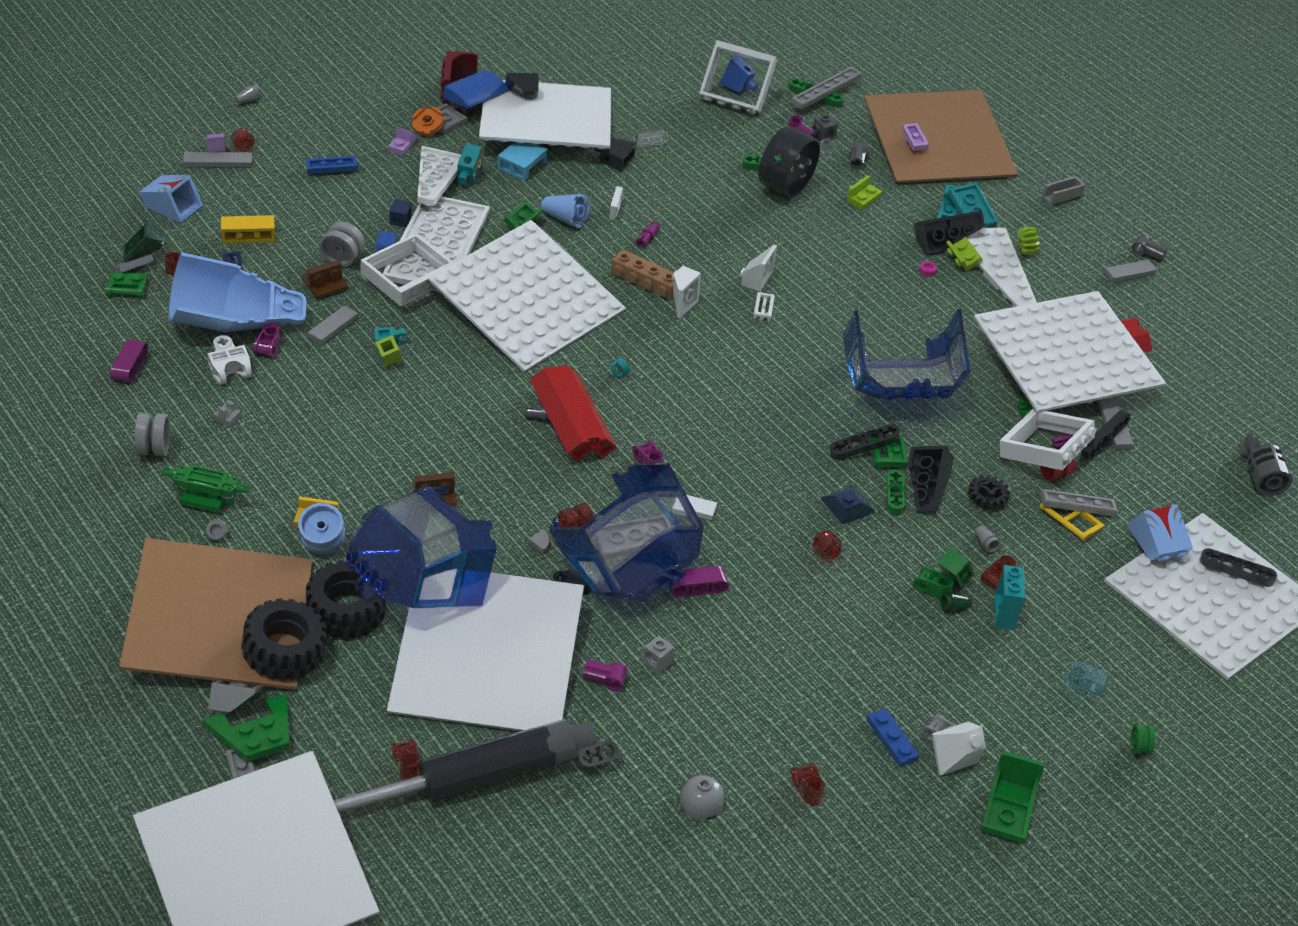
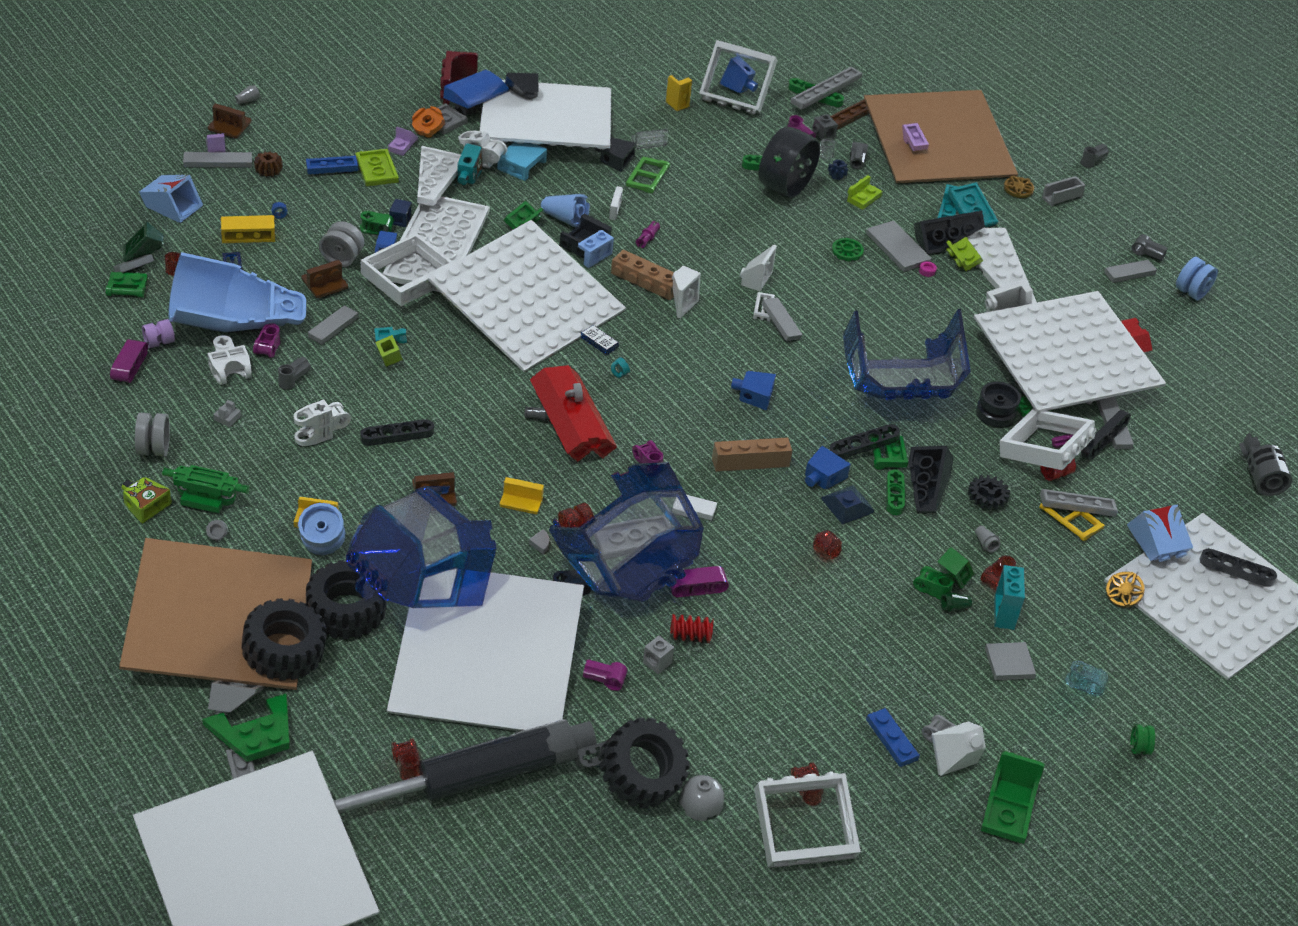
clear red head [231,128,255,152] -> none
lime gear [1017,227,1040,255] -> none
none -> lime torso [122,477,172,524]
none -> lavender wheel [142,319,175,349]
none -> reddish brown bracket [208,103,252,138]
none -> reddish brown gear [254,151,283,177]
none -> blue axle [271,202,287,219]
none -> dark grey piece [278,356,311,389]
none -> white piece [294,400,351,446]
none -> lime tile [355,149,399,187]
none -> green piece [360,211,394,235]
none -> black beam [360,419,434,446]
none -> white piece [459,131,507,168]
none -> yellow panel [500,477,544,515]
none -> black panel [559,213,612,258]
none -> light grey tile [565,383,583,402]
none -> light blue bracket [578,230,614,268]
none -> tile [581,325,619,355]
none -> black tyre [600,717,690,808]
none -> bright green window [626,156,670,193]
none -> yellow panel [666,75,692,111]
none -> red piece [670,614,713,643]
none -> medium nougat brick [712,438,792,472]
none -> blue torso [731,371,776,410]
none -> white window [754,772,861,868]
none -> light grey tile [761,298,803,341]
none -> blue torso [805,446,851,489]
none -> dark blue gear [828,160,848,180]
none -> reddish brown tile [830,100,870,130]
none -> green wheel [832,238,864,262]
none -> light grey tile [866,220,932,272]
none -> black wheel [976,381,1021,427]
none -> white panel [985,279,1033,313]
none -> light grey tile [985,642,1036,680]
none -> pearl gold wheel [1004,176,1034,198]
none -> dark grey piece [1080,143,1109,168]
none -> pearl gold wheel [1106,572,1145,608]
none -> light blue wheel [1176,257,1218,301]

